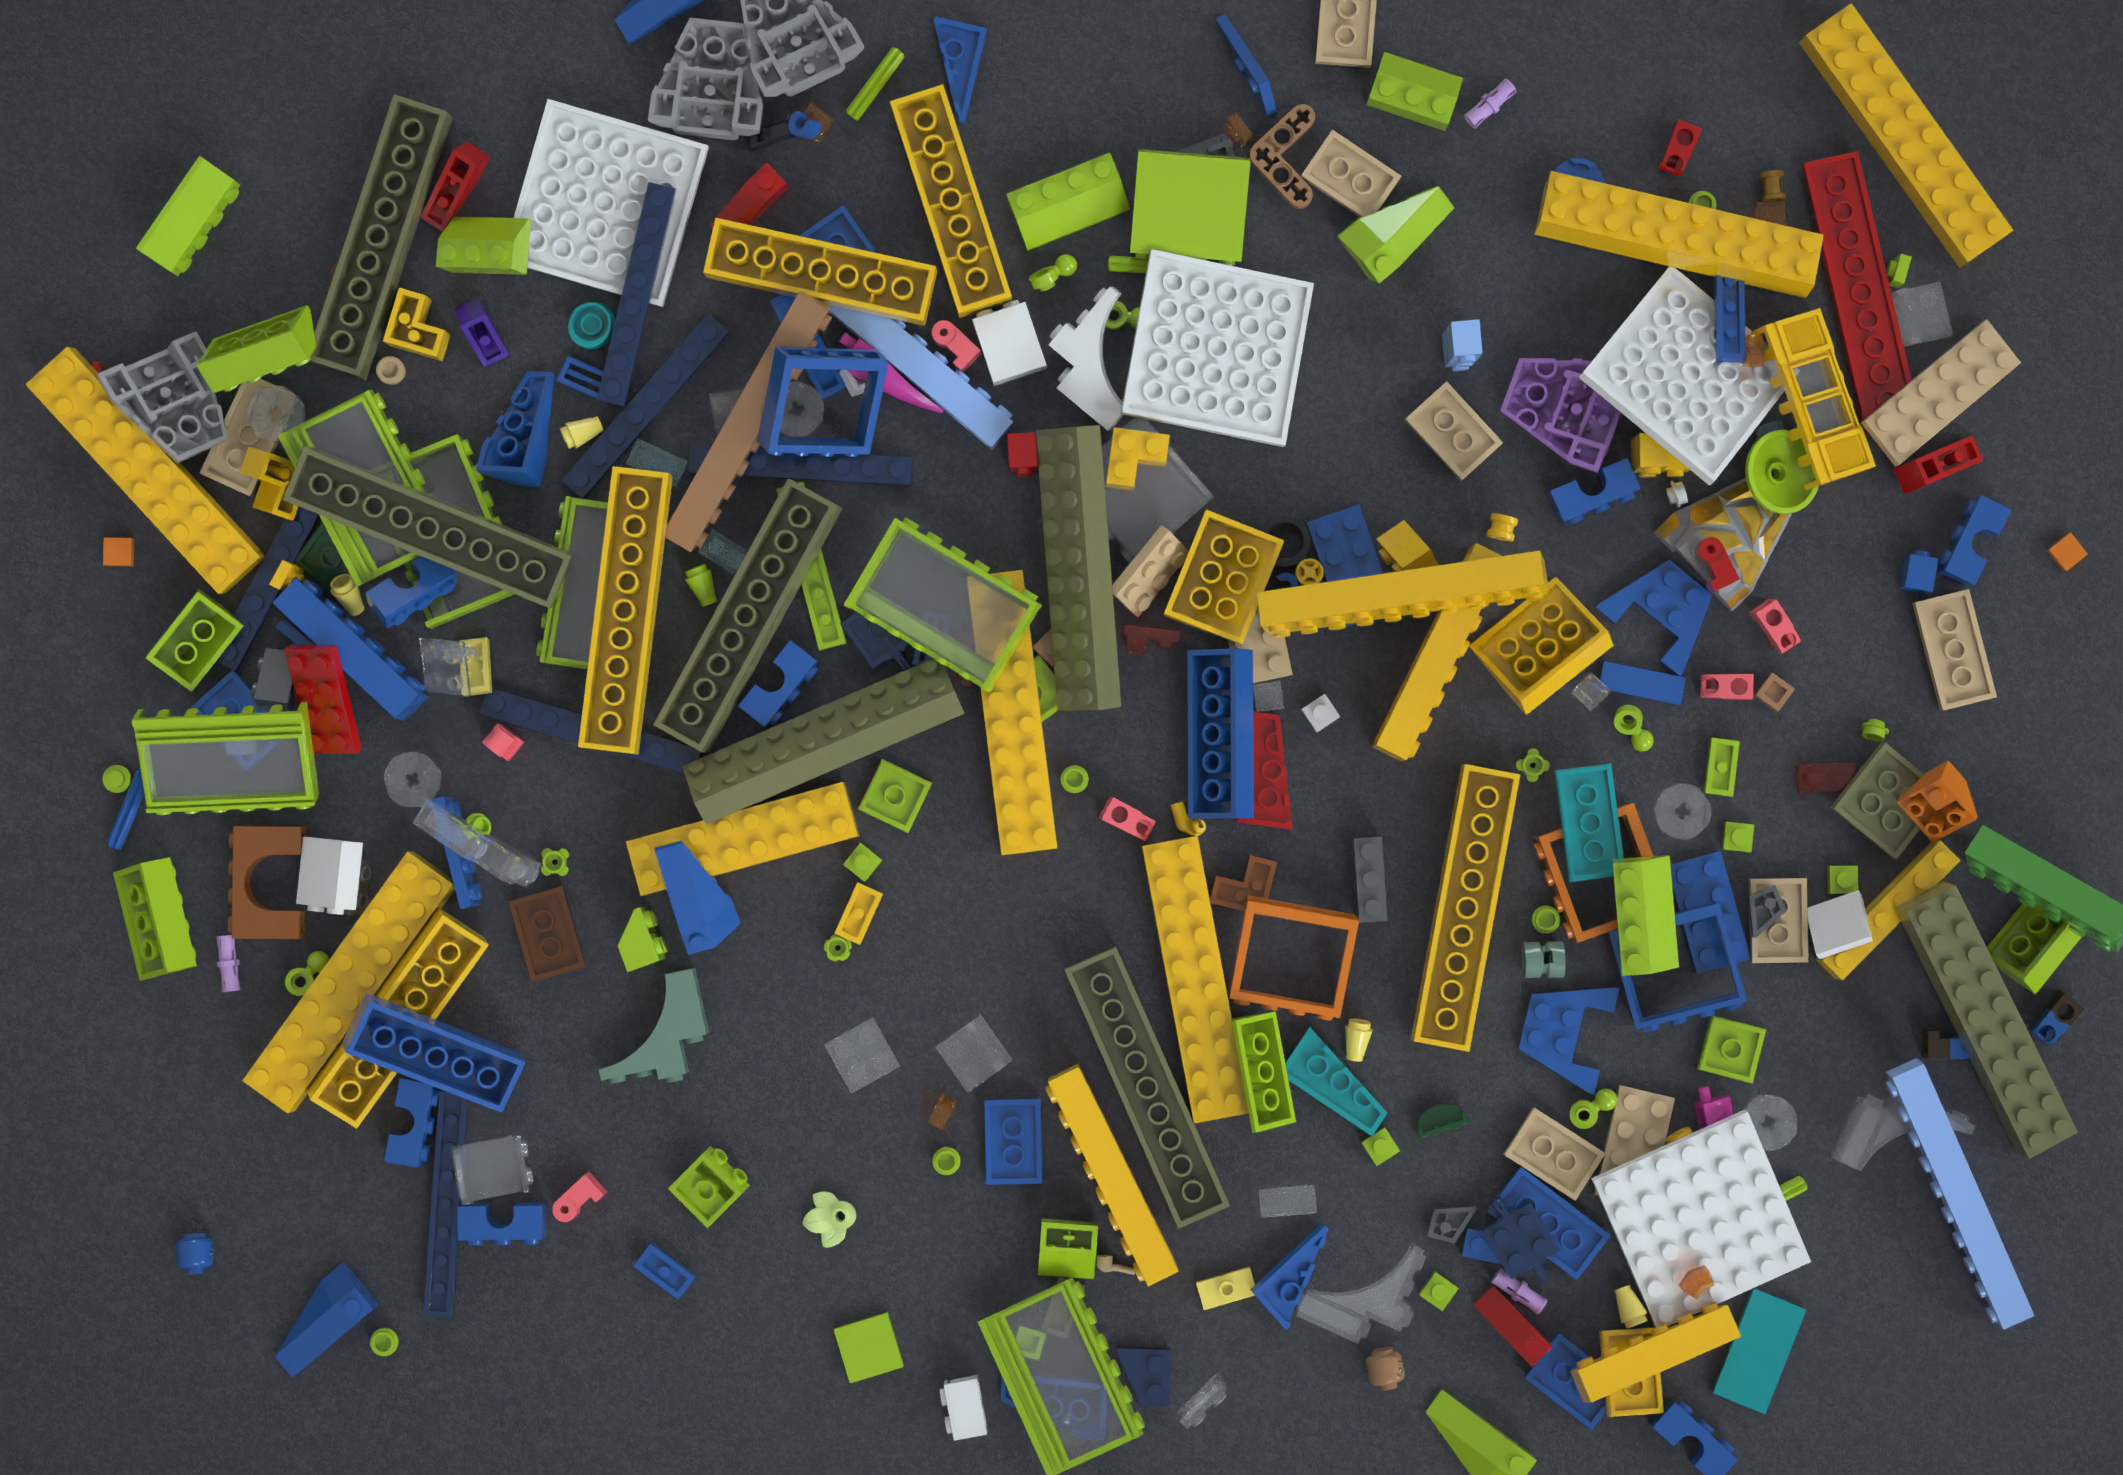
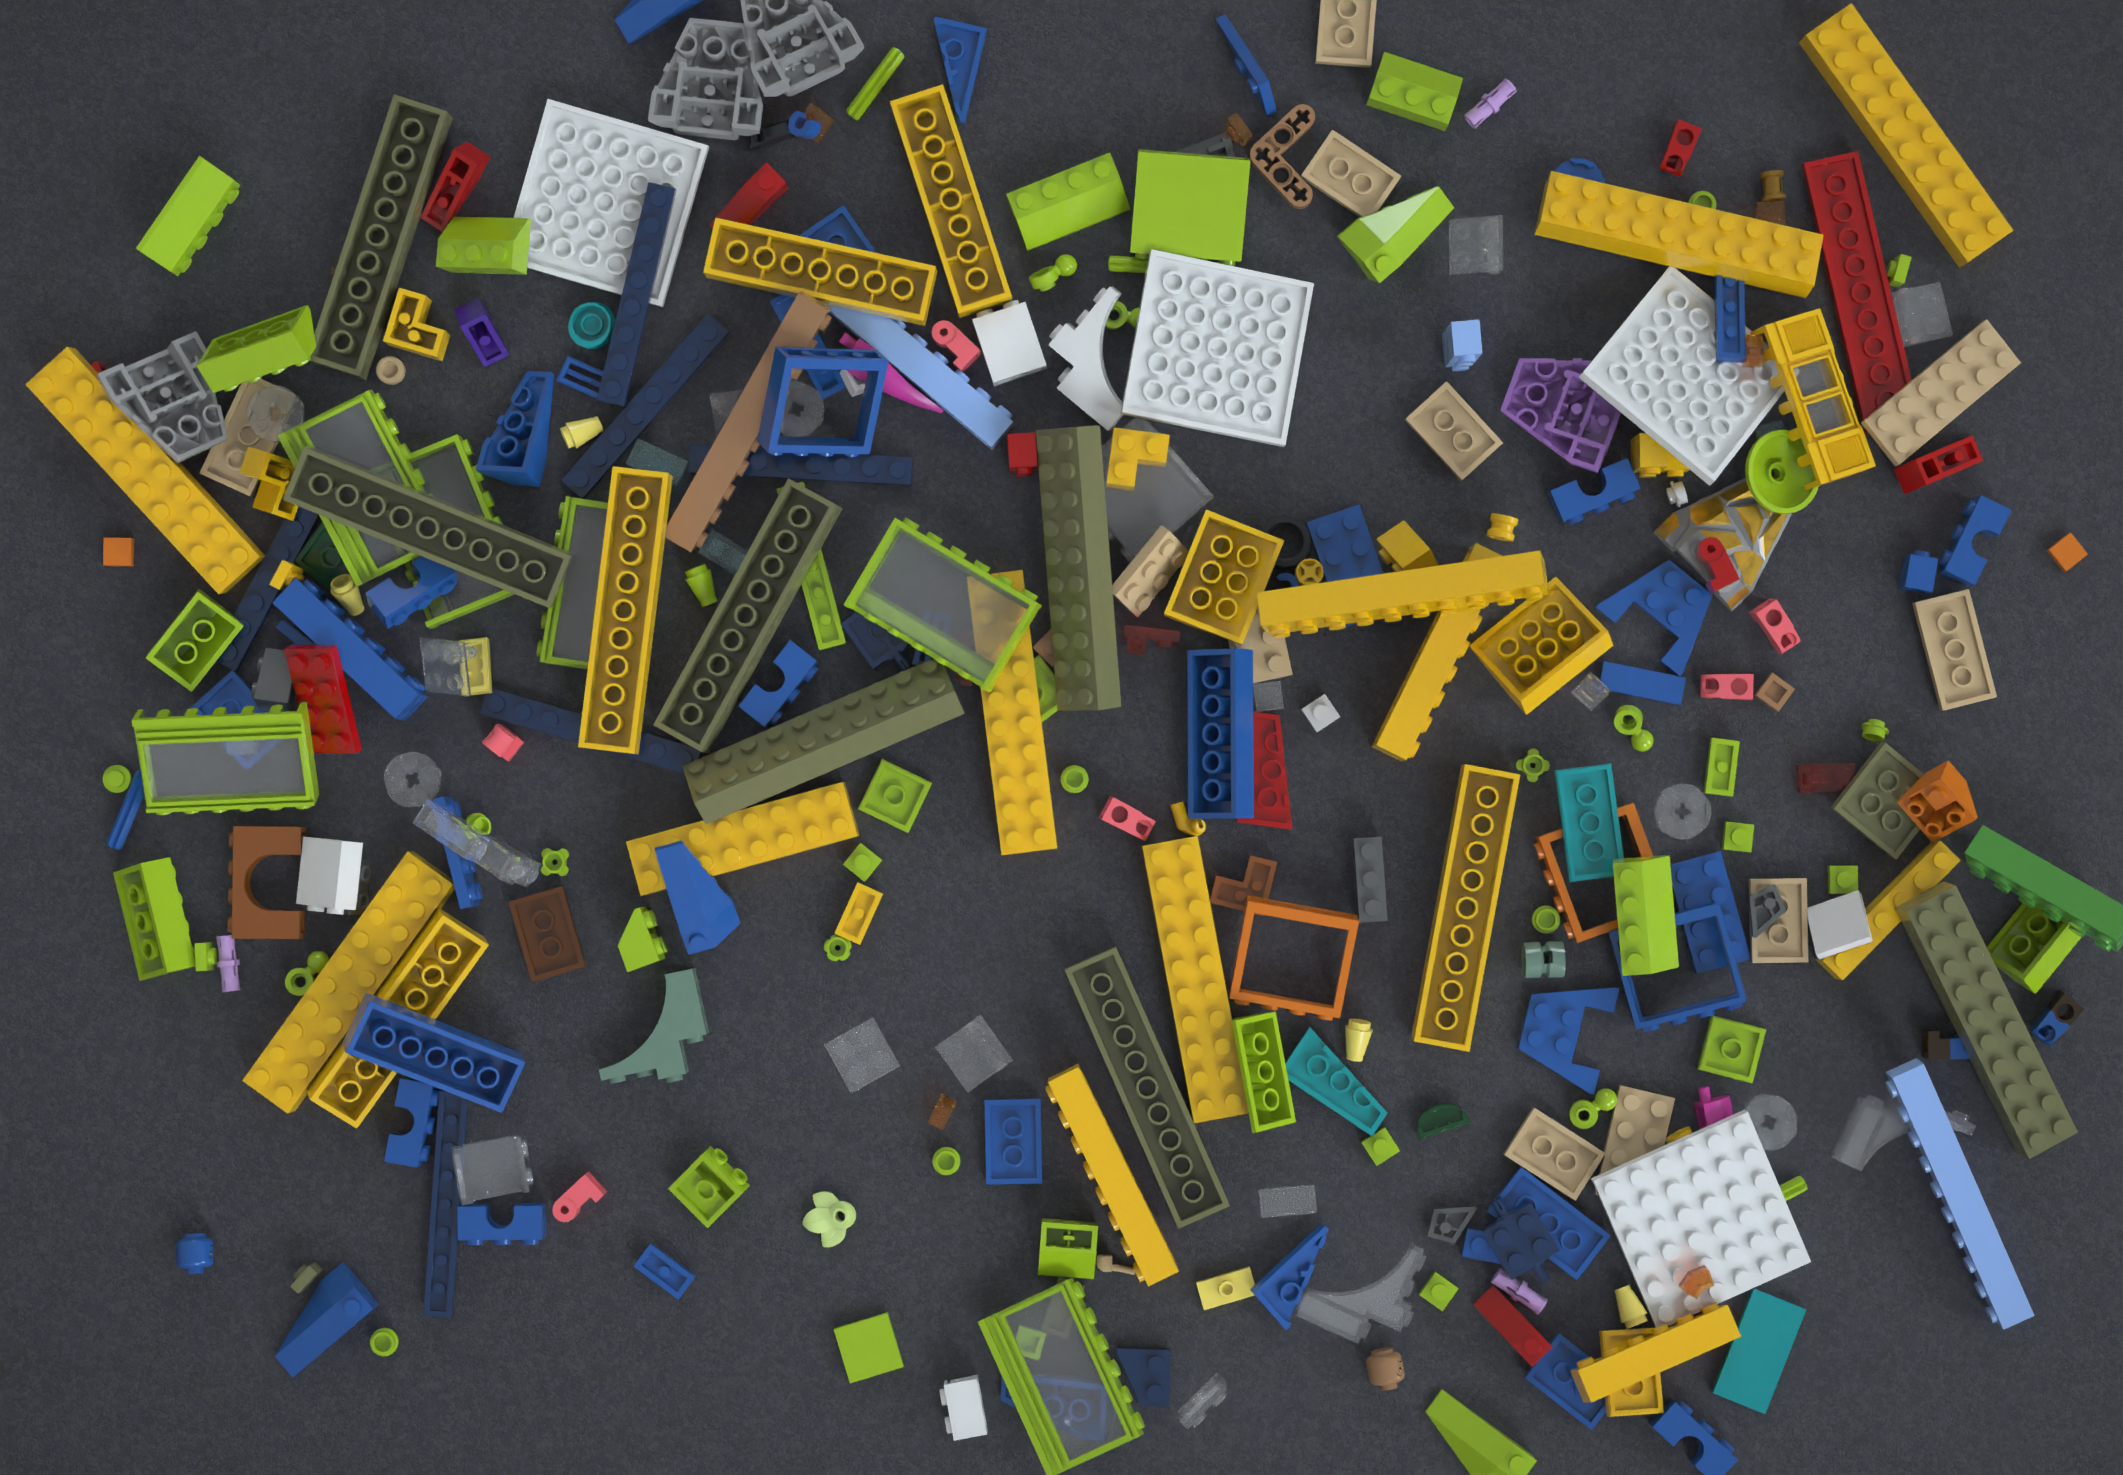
none -> lime plate [195,942,218,971]
none -> olive plate [290,1262,323,1294]
none -> clear hinge [1449,215,1503,275]

